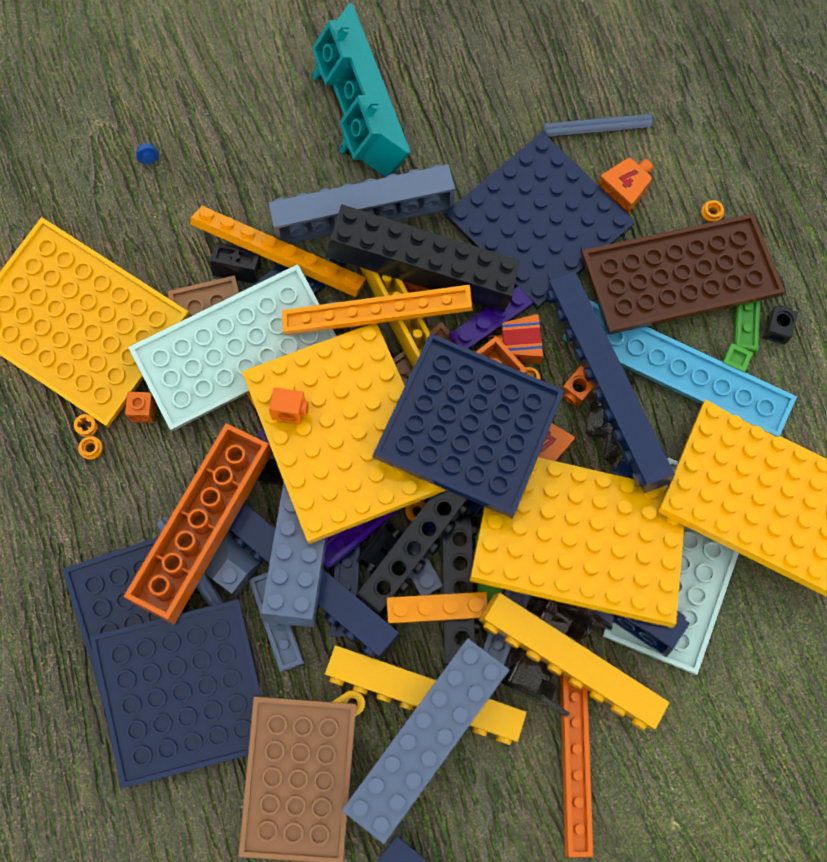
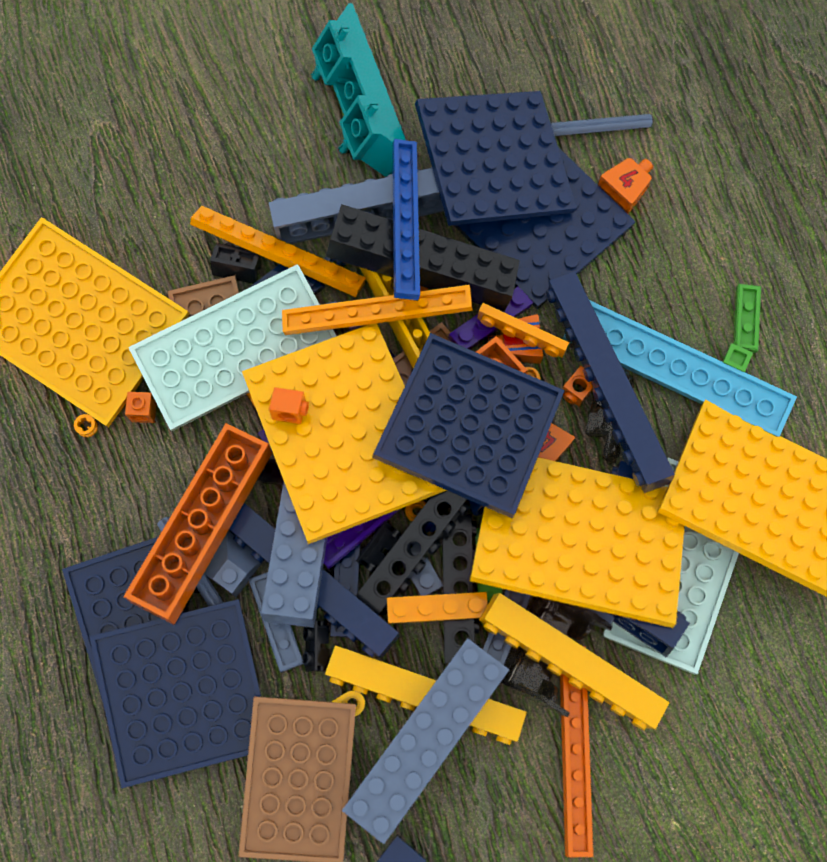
light orange plate [78,436,103,460] -> none
blue plate [136,143,159,164] -> none
reddish brown plate [581,213,785,335] -> none
light orange plate [701,200,724,222] -> none
black brick [763,306,798,345] -> none
none -> black hinge [303,620,329,672]
none -> blue plate [392,139,420,300]
none -> dark blue plate [415,91,577,226]
none -> light orange plate [477,303,569,358]

